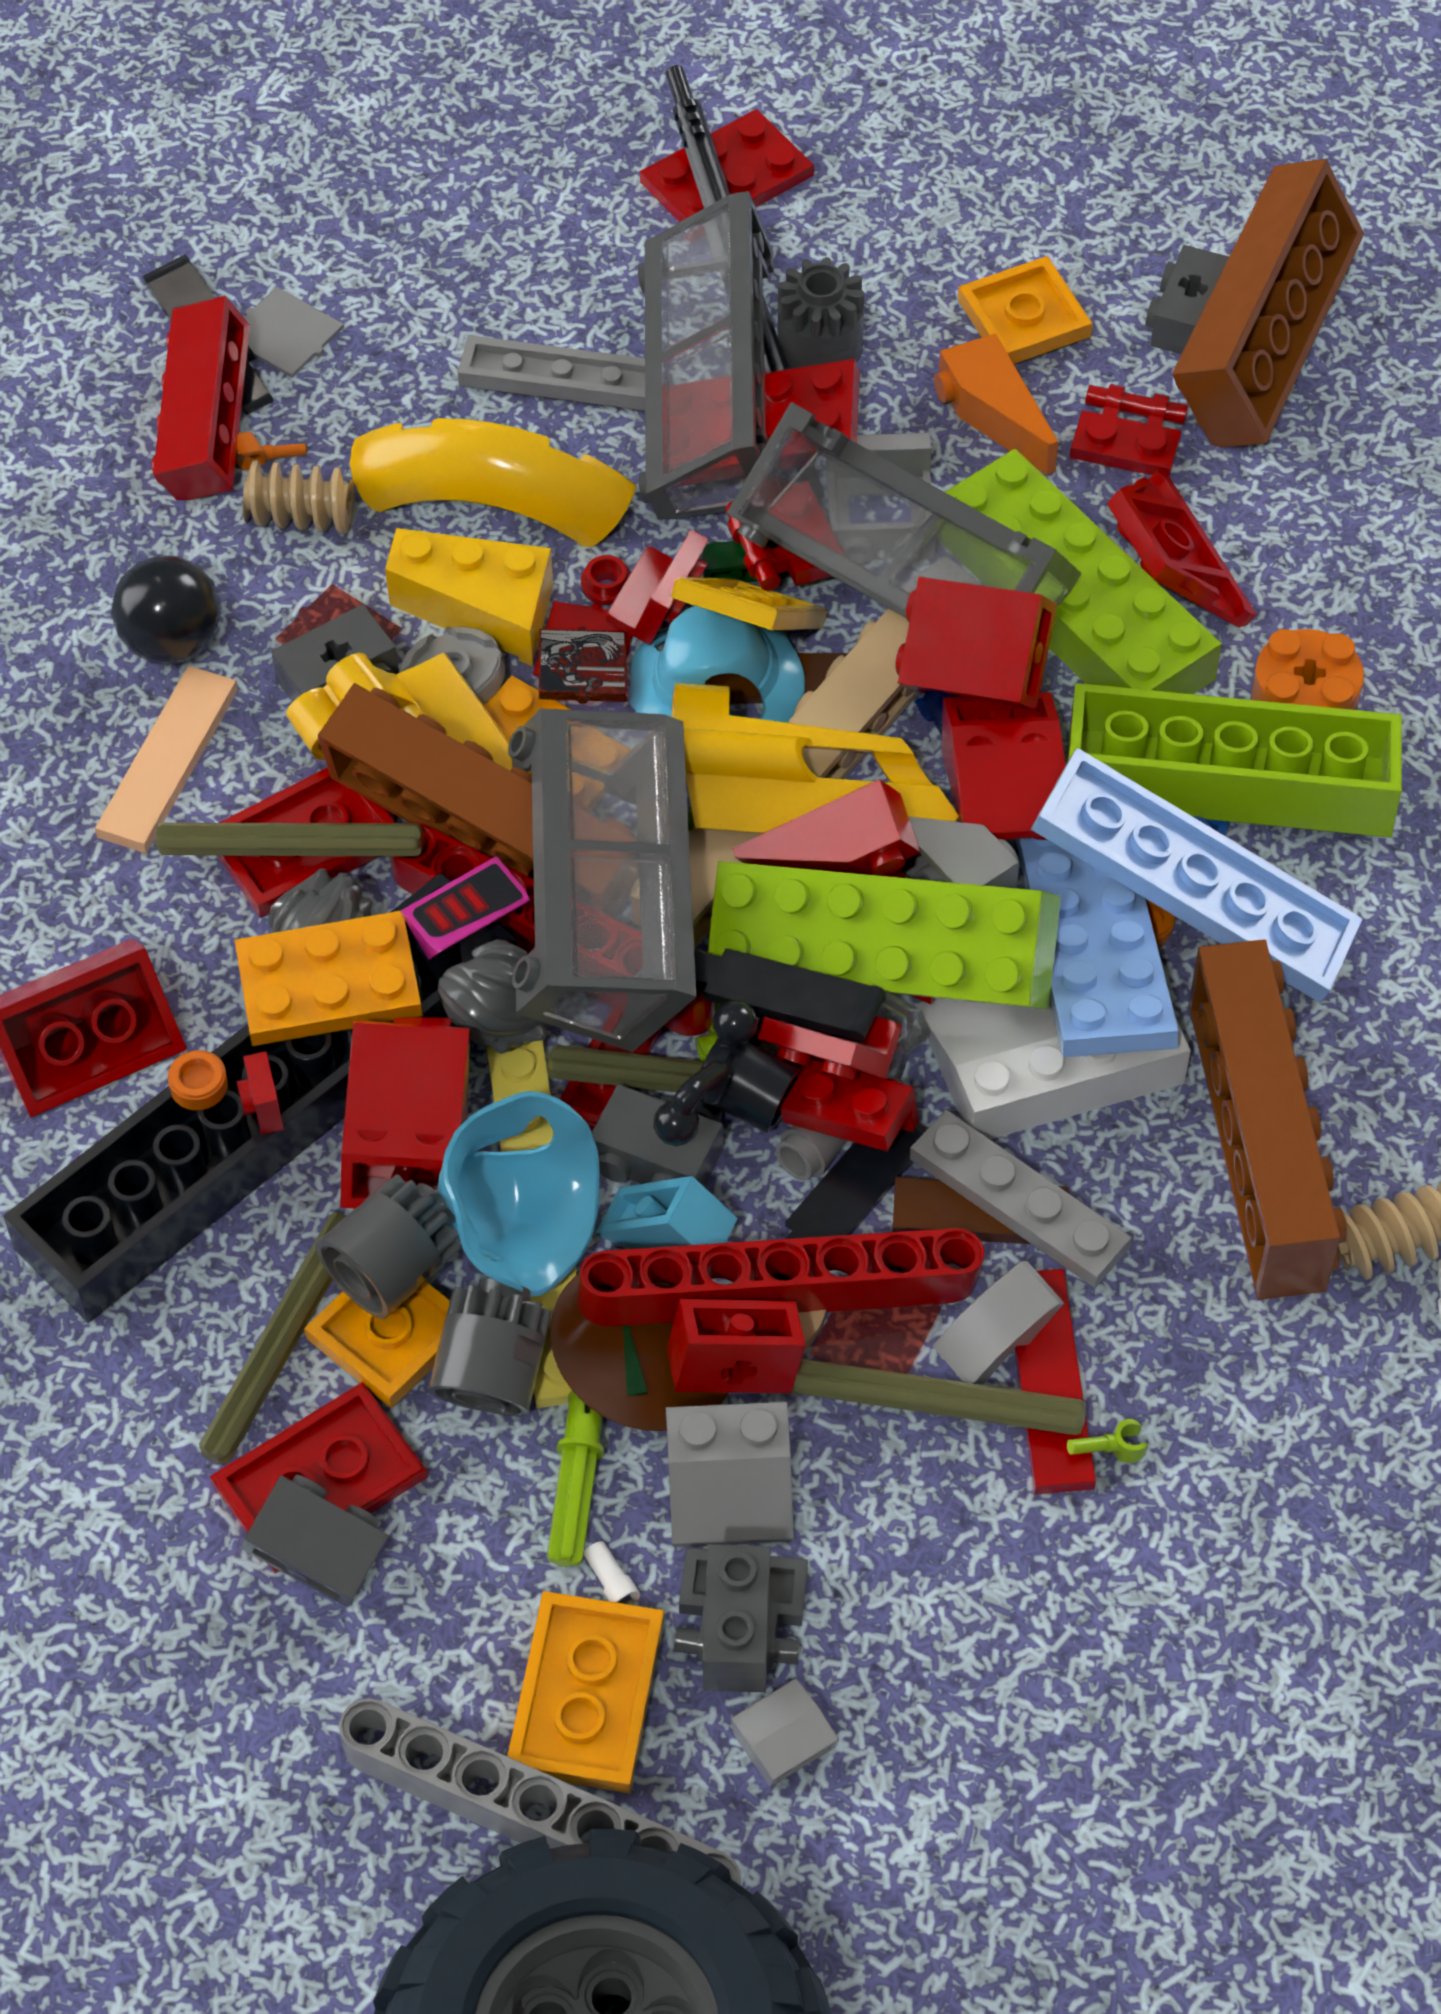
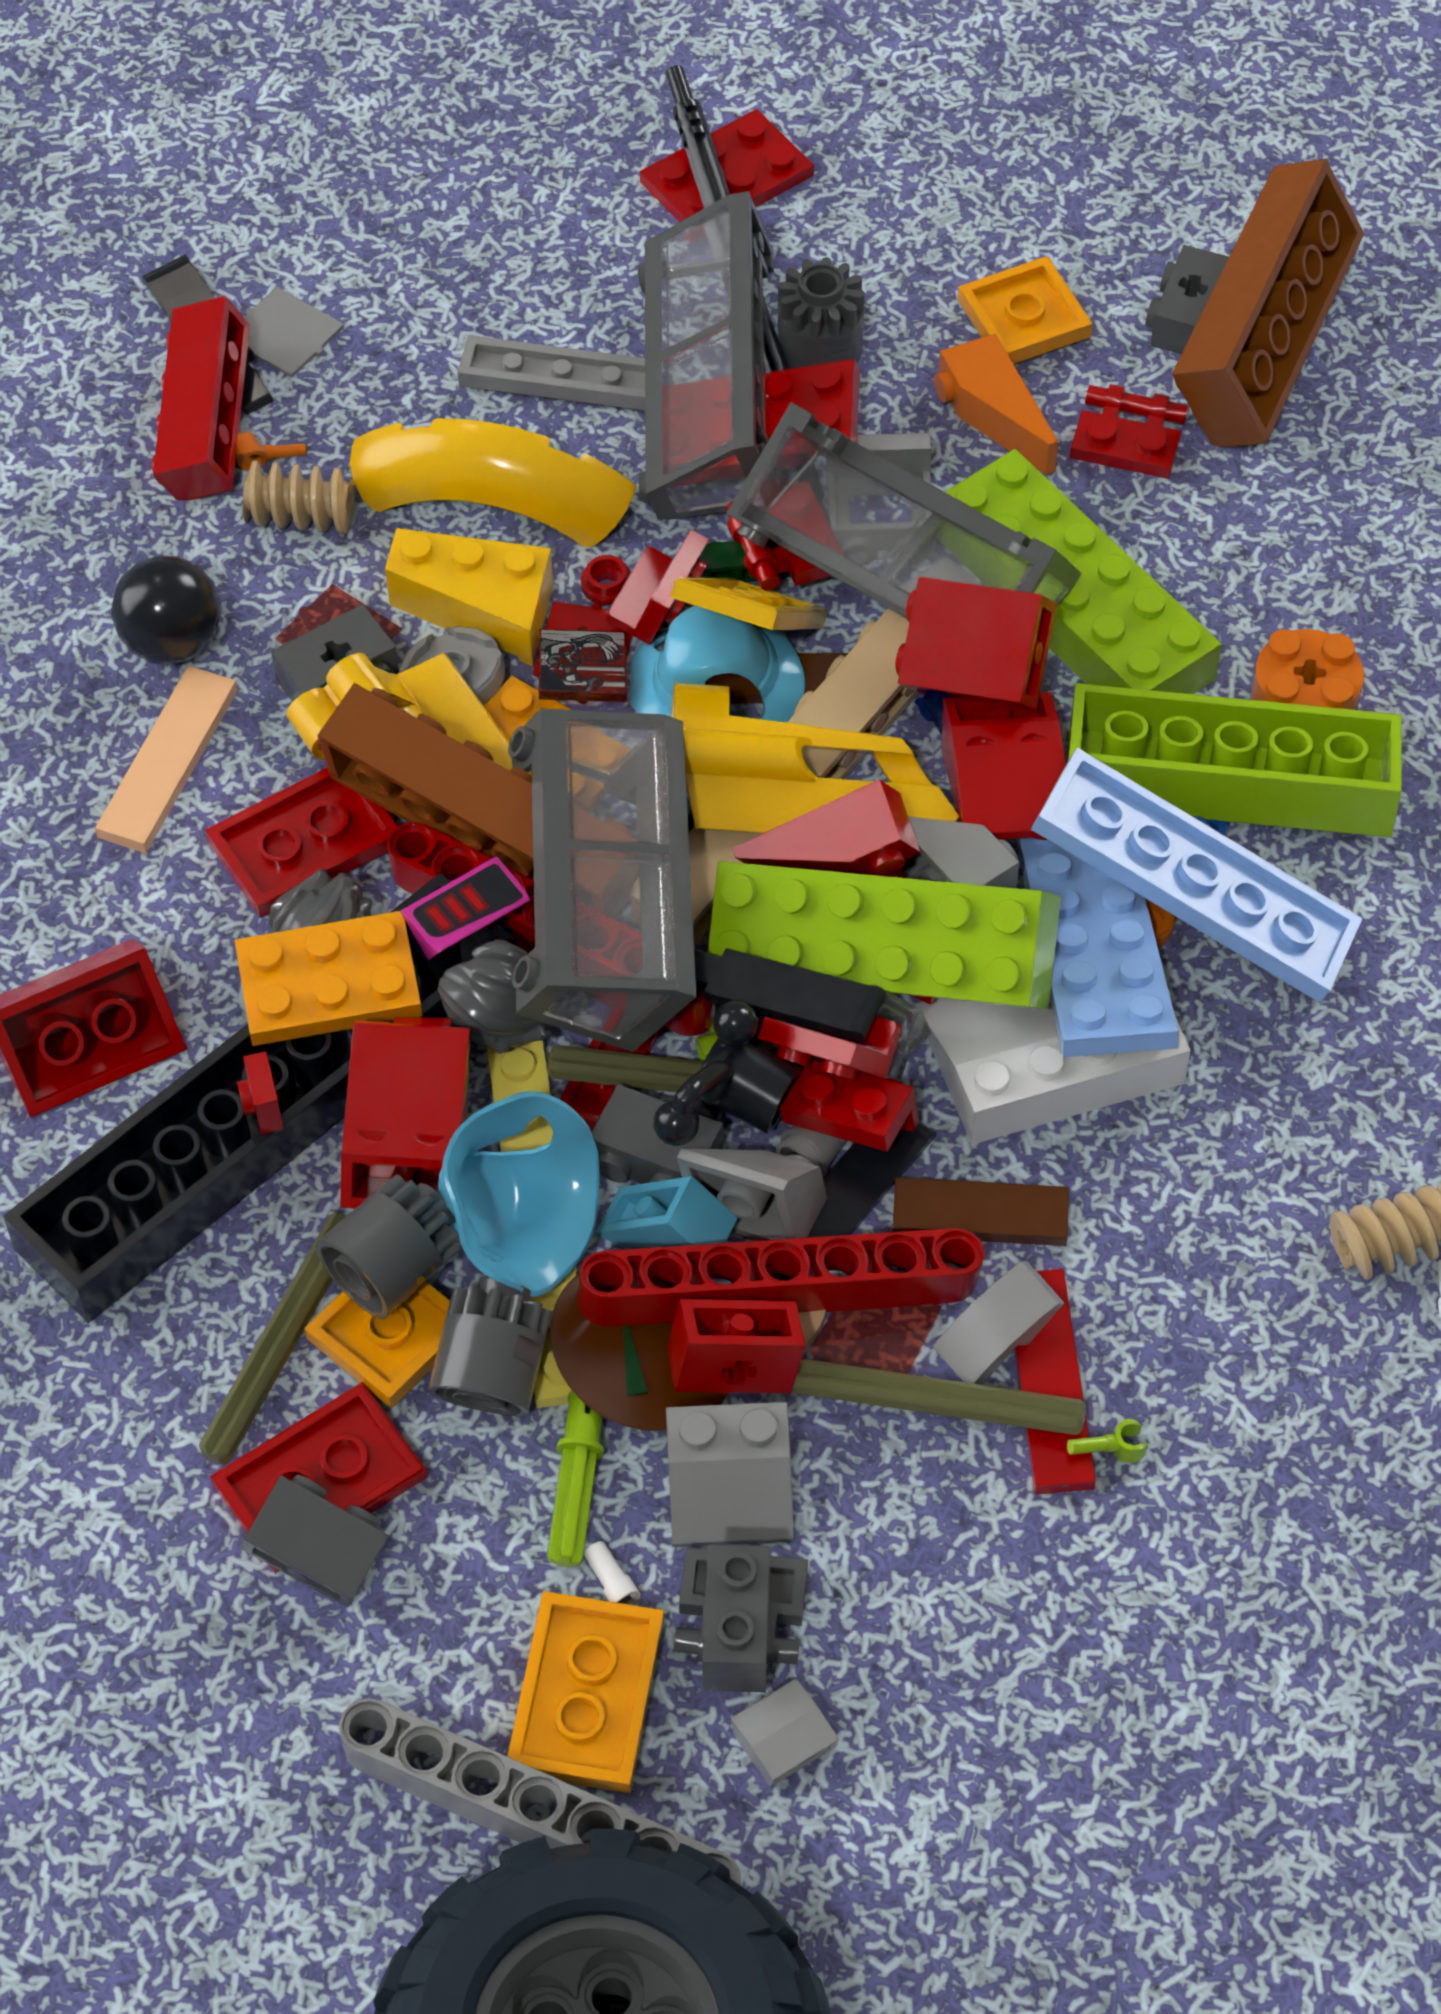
olive axle [155,823,424,856] -> none
orange tile [168,1050,228,1110] -> none
light grey plate [910,1109,1132,1288] -> none
red wing [1107,469,1257,628] -> none
dark orange brick [1188,939,1346,1300] -> none
none -> light grey slope [677,1148,827,1241]

